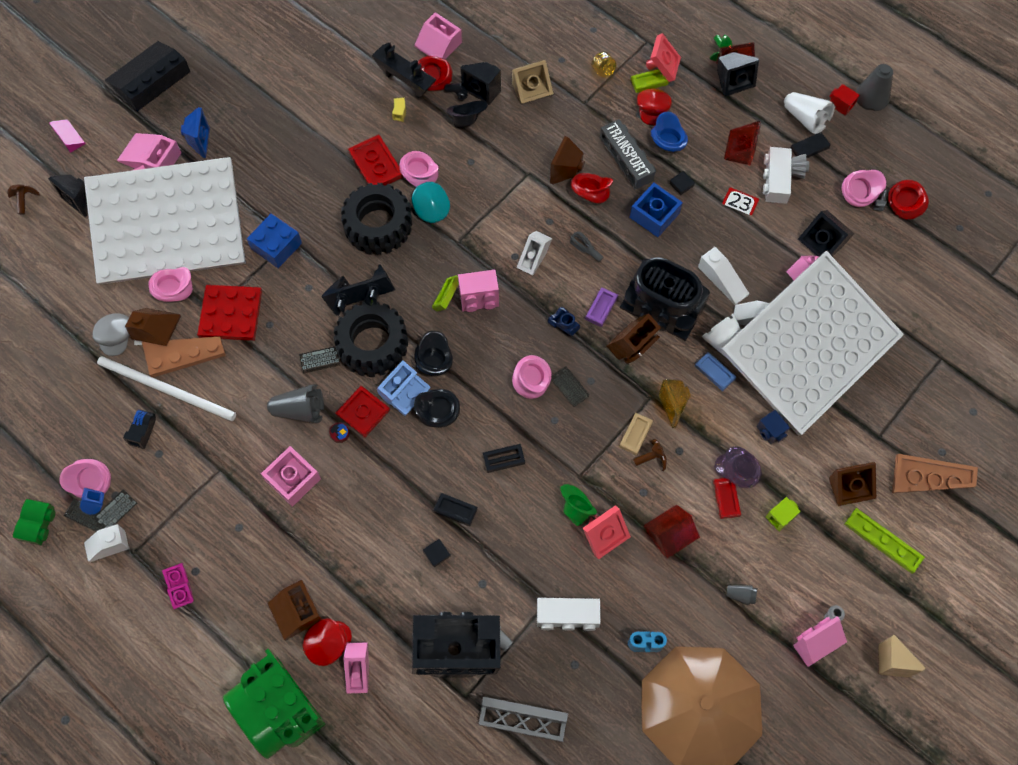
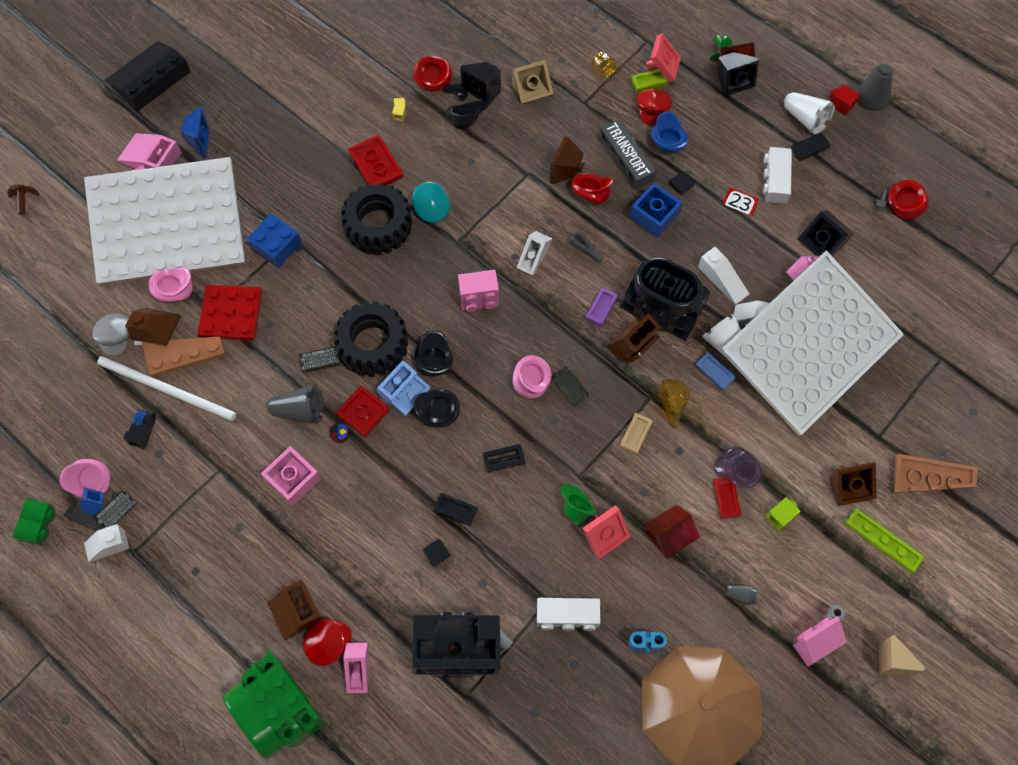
black slope [48,174,88,217] -> none
slope [49,119,86,153] -> none
dark pink slope [162,563,194,609] -> none
black hose [322,264,396,316] -> none
black hose [372,43,436,98] -> none
bright pink piece [399,151,439,187] -> none
bright pink slope [415,13,462,59] -> none
lime tile [432,275,459,312] -> none
light grey fence [479,697,568,742] -> none
dark blue plate [548,307,580,336] -> none
reddish brown plant [633,439,667,471] -> none
clear red slope [724,121,761,166] -> none
dark blue brick [756,410,790,444] -> none
light grey piece [791,154,809,179] -> none
bright pink piece [842,170,886,207] -> none

